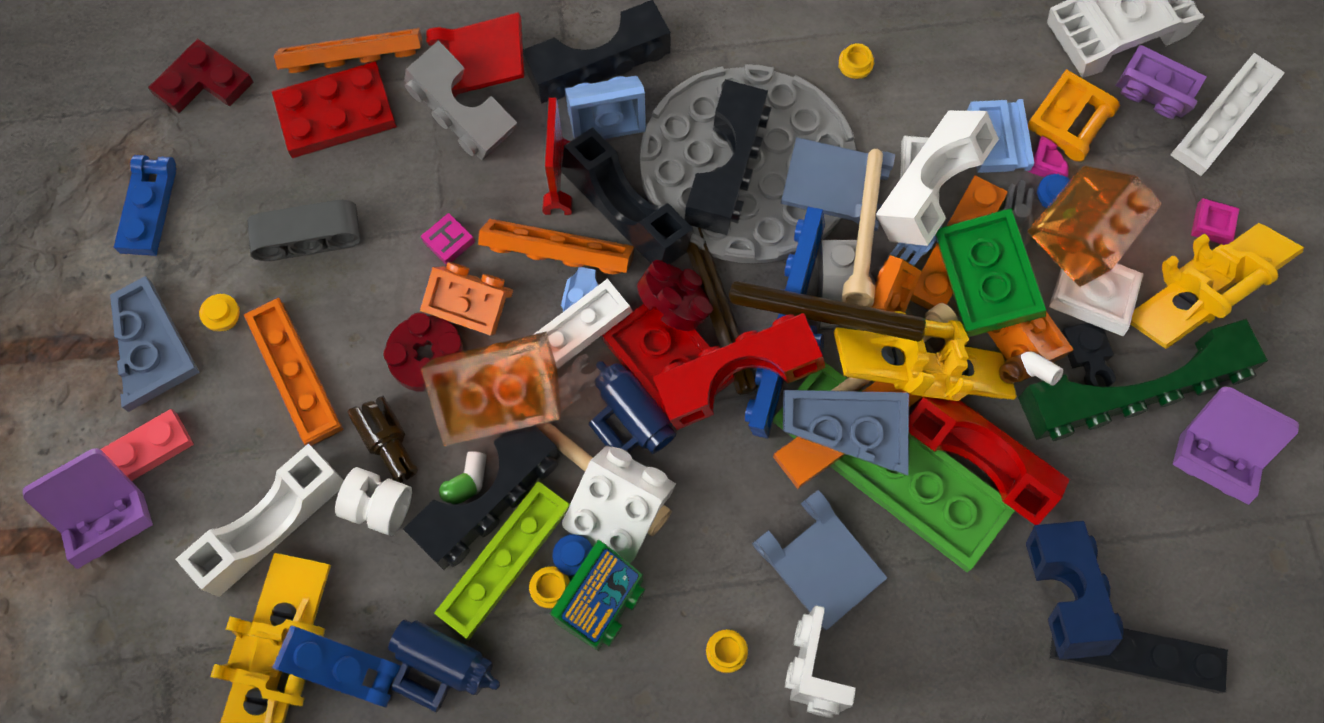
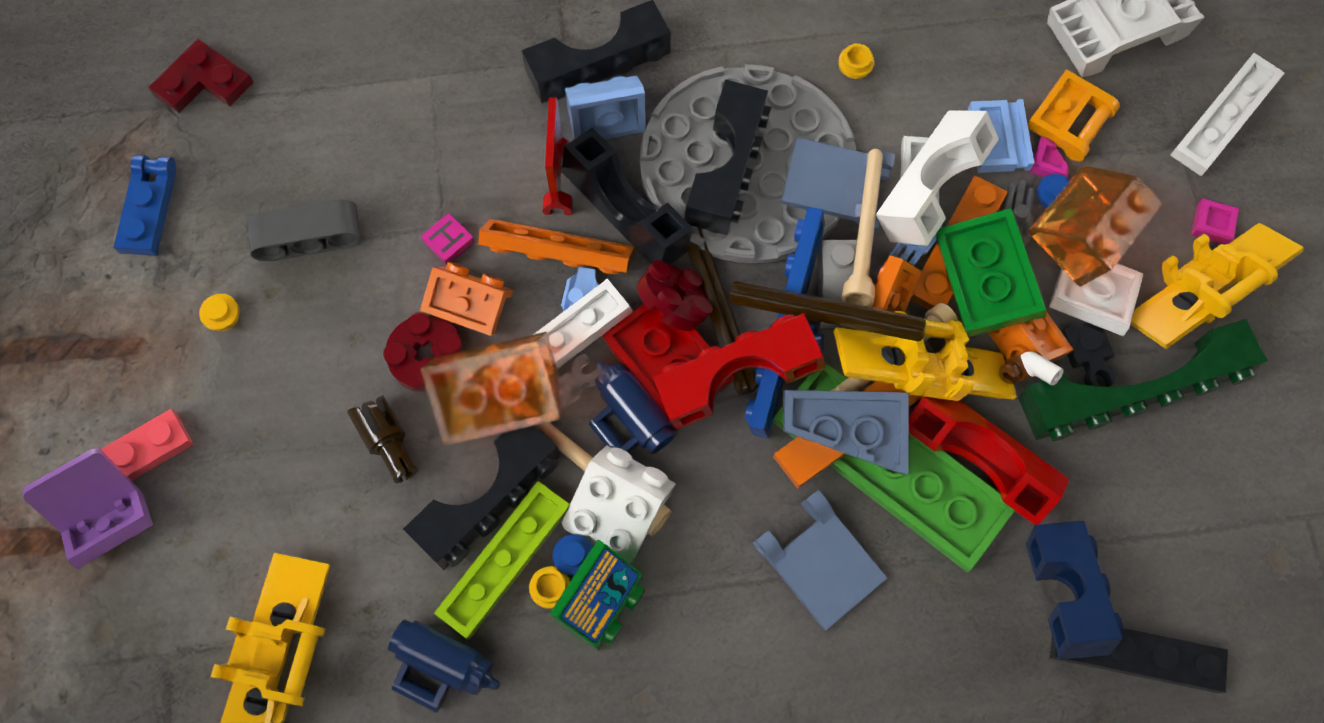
sand blue wing [110,276,200,412] -> none
white arch [175,444,344,597] -> none
orange tile [243,298,344,446] -> none
red plate [271,61,397,158] -> none
blue plate [272,625,401,708] -> none
orange plate [274,28,423,73] -> none
white wheel [335,467,412,536] -> none
light grey arch [404,41,517,161] -> none
red flag [426,12,524,98] -> none
arm [439,452,487,504] -> none
yellow plate [706,629,748,673] -> none
white bracket [785,605,856,718] -> none
medium lavender bracket [1115,45,1207,119] -> none
medium lavender bracket [1172,387,1299,505] -> none

